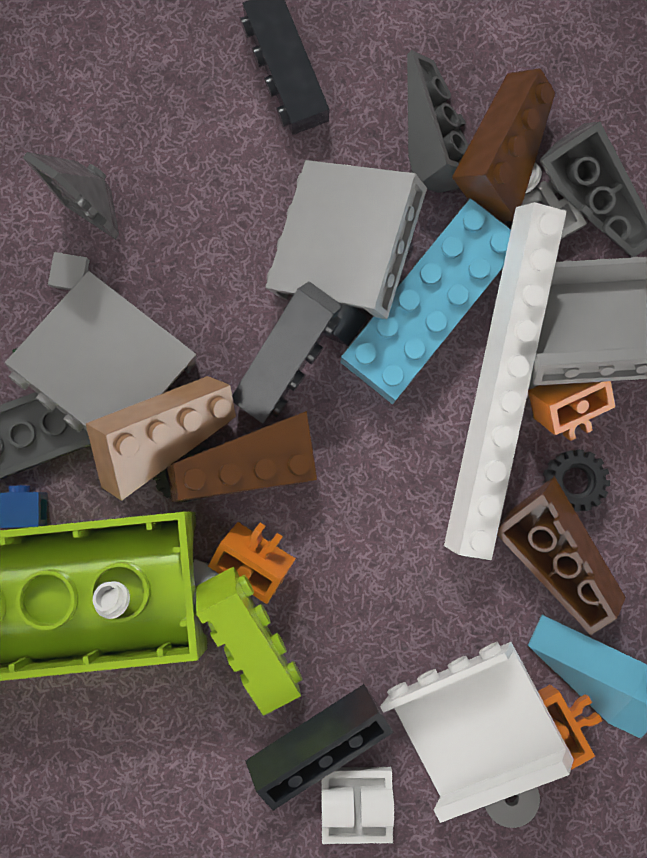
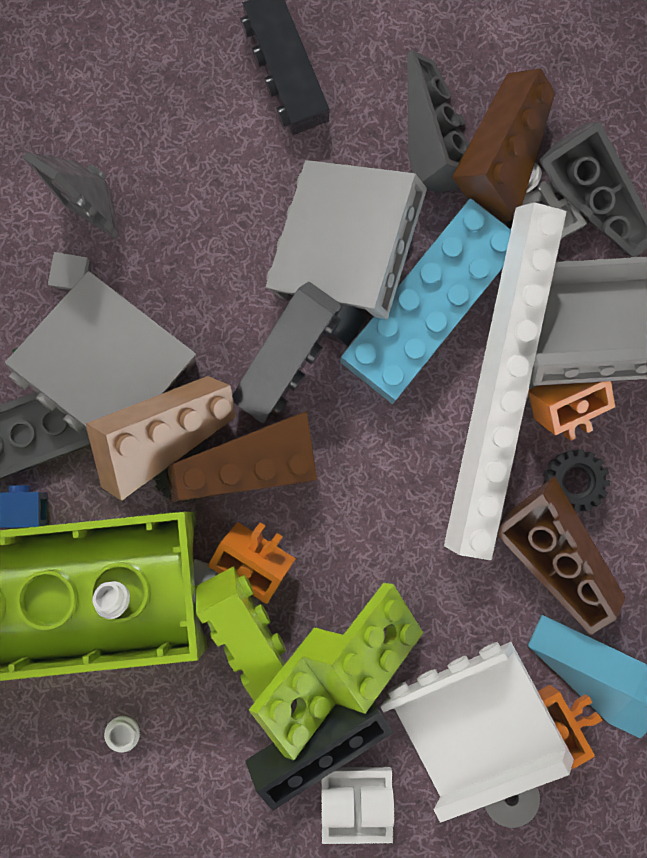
none -> white plate [104,716,140,753]
none -> lime bracket [249,583,423,760]

